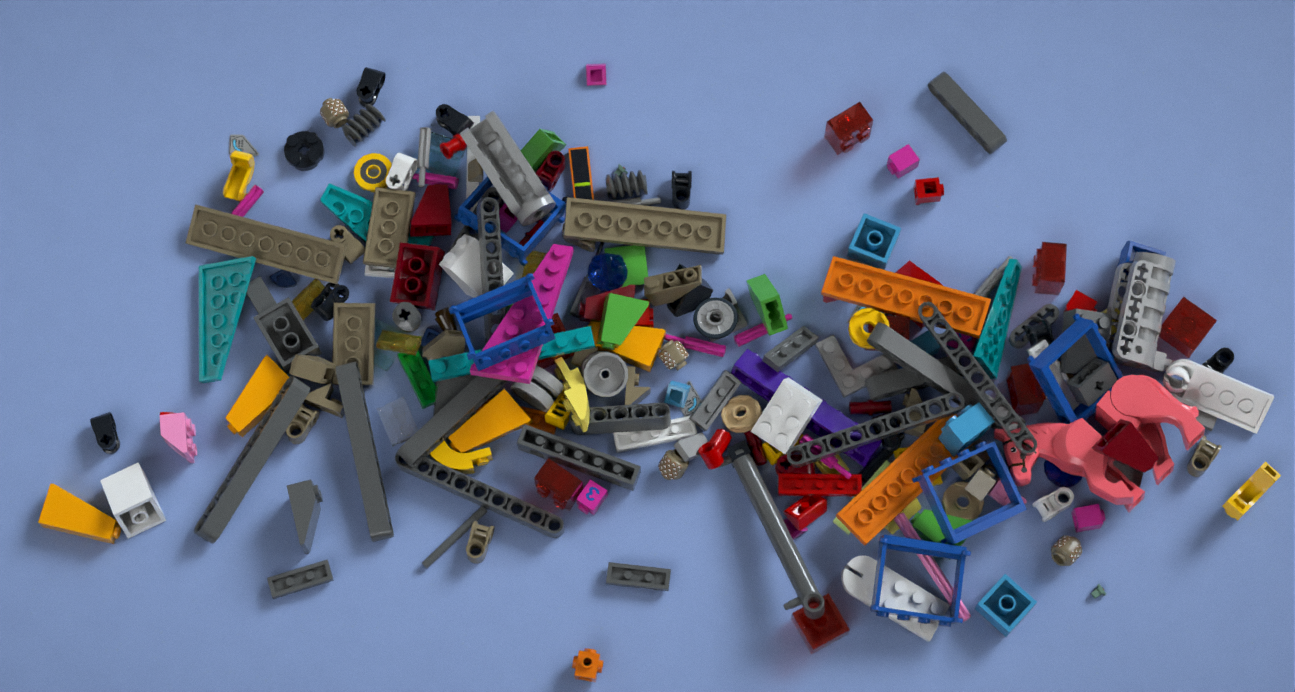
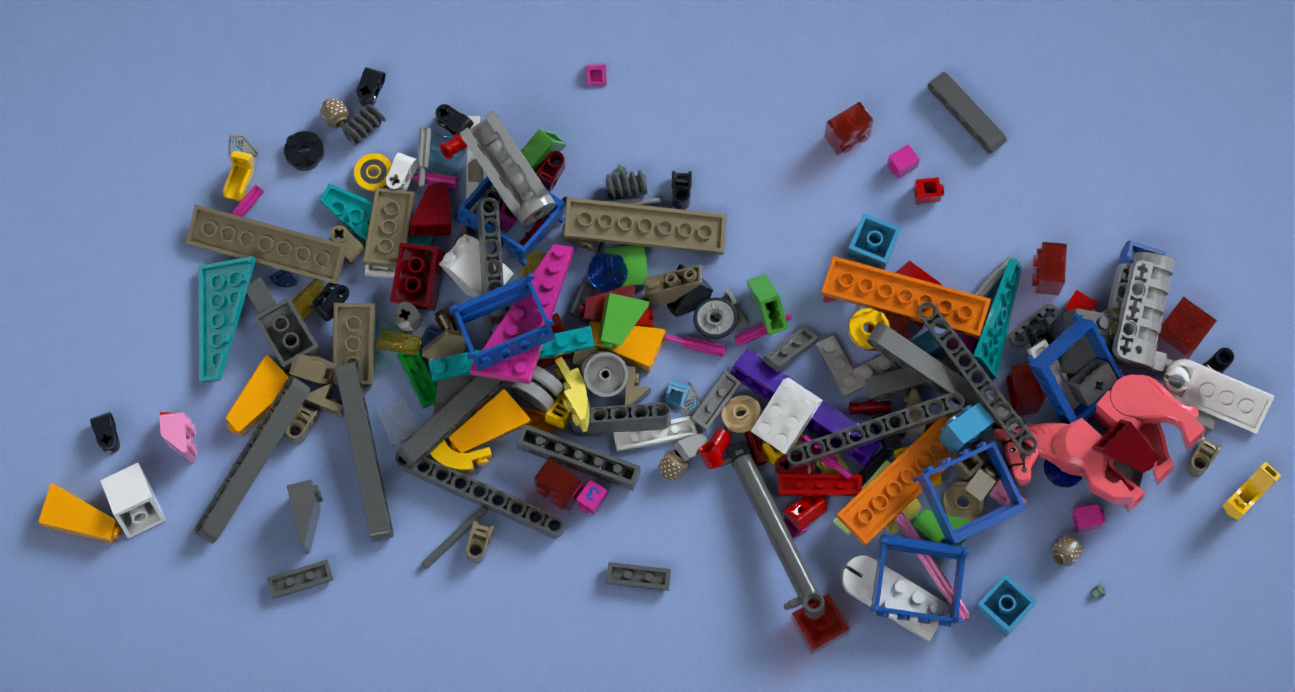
black tile [568,146,594,200] -> none
orange brick [572,648,604,682] -> none
dark tan head [659,339,689,371] -> none
white piece [1032,487,1074,522] -> none

